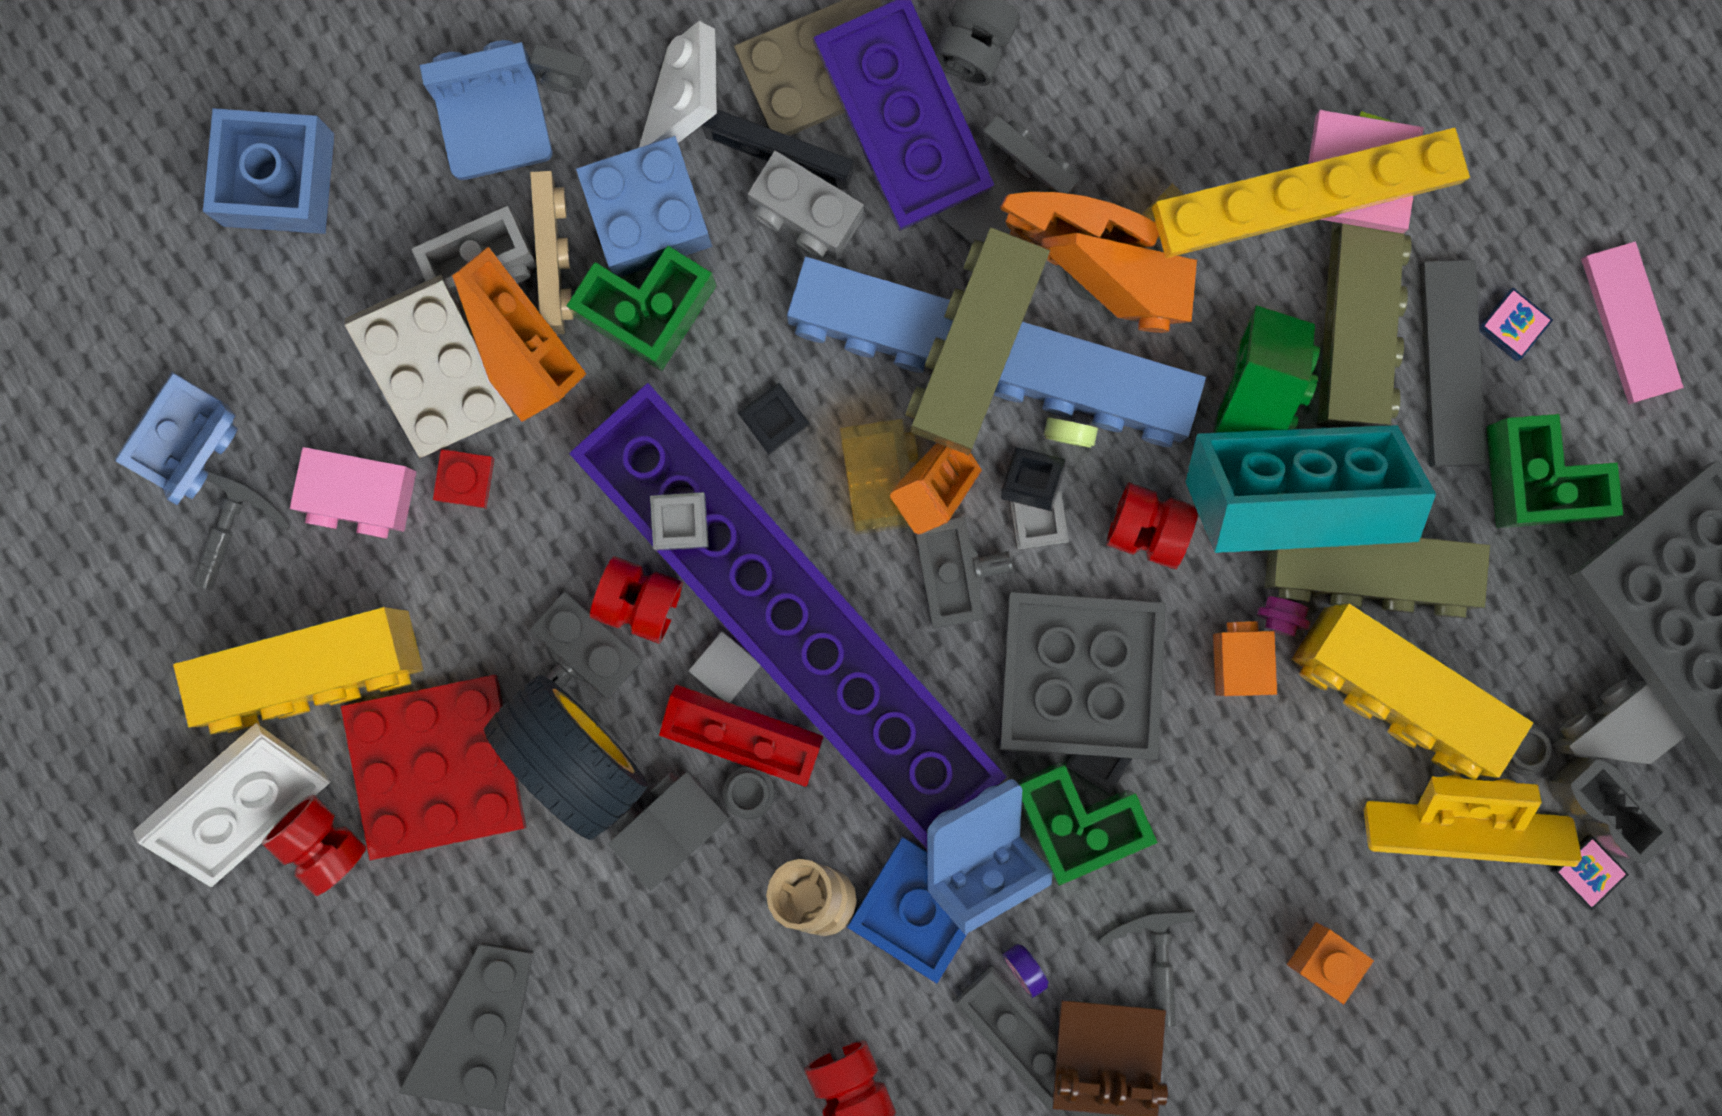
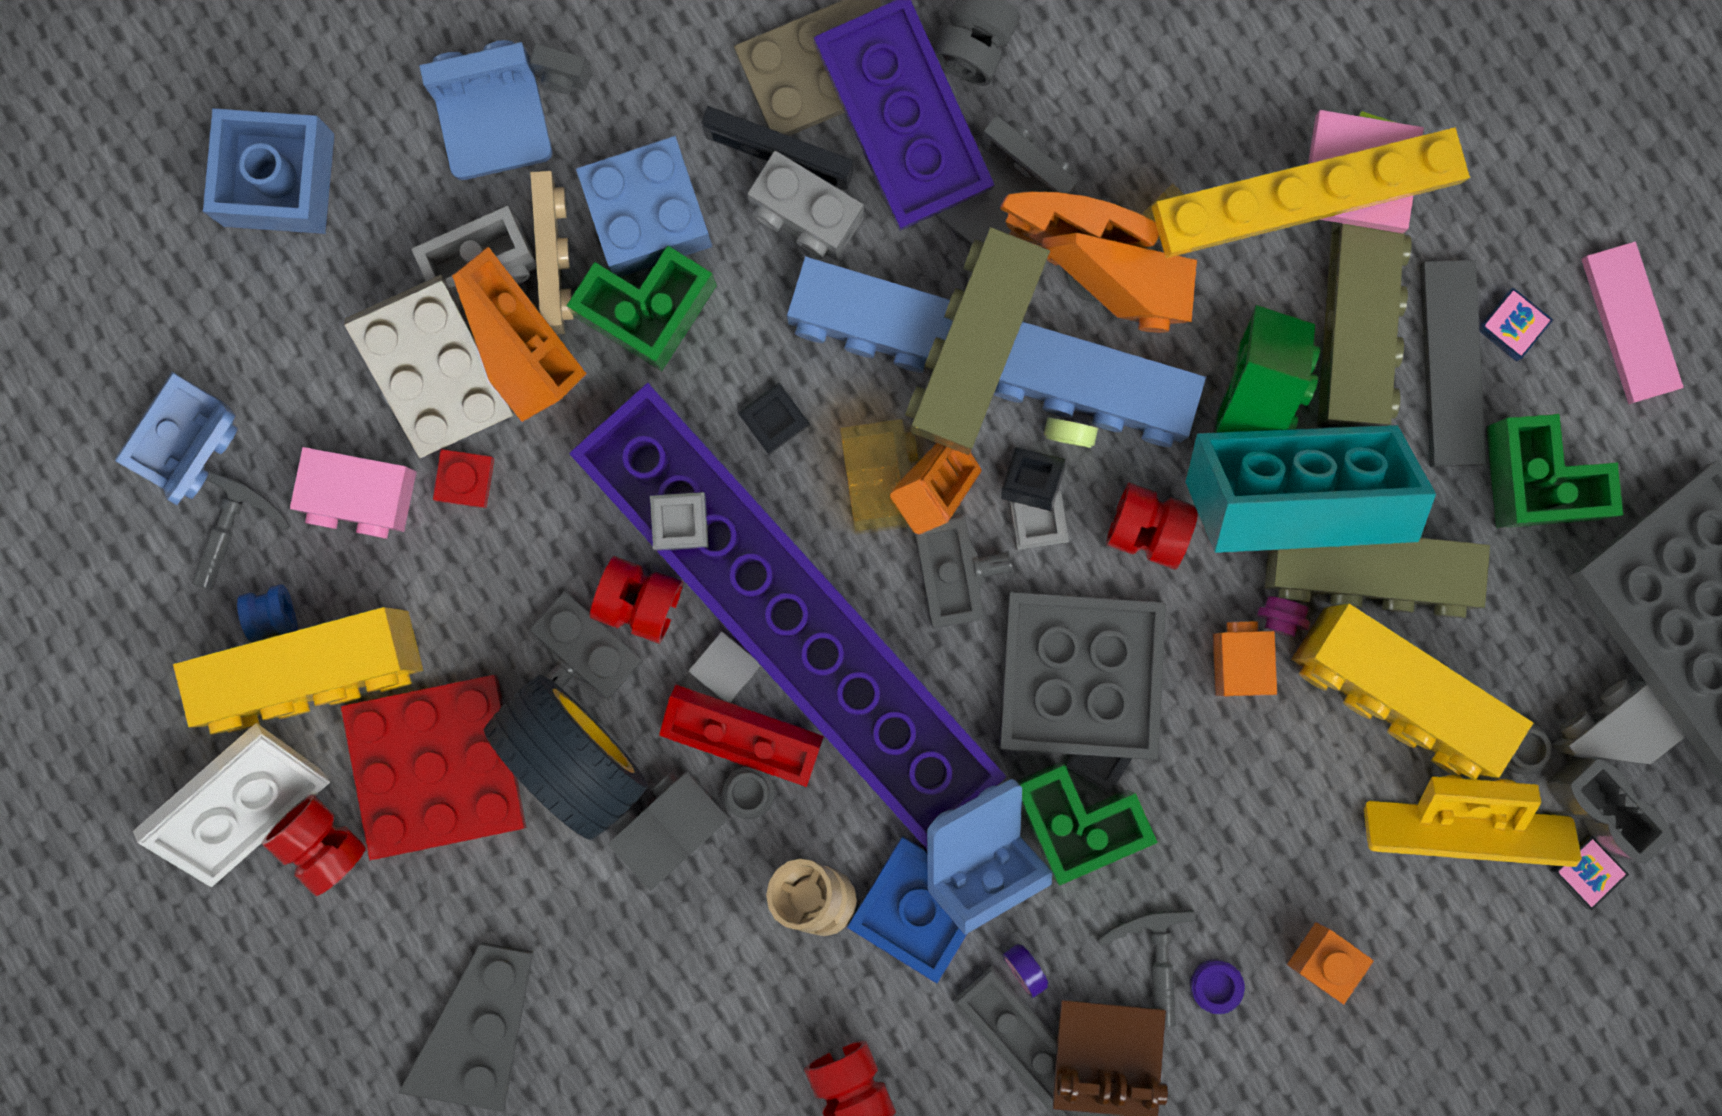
white wing [639,21,717,148] -> none
none -> blue wheel [237,584,298,643]
none -> dark purple tile [1190,959,1245,1014]

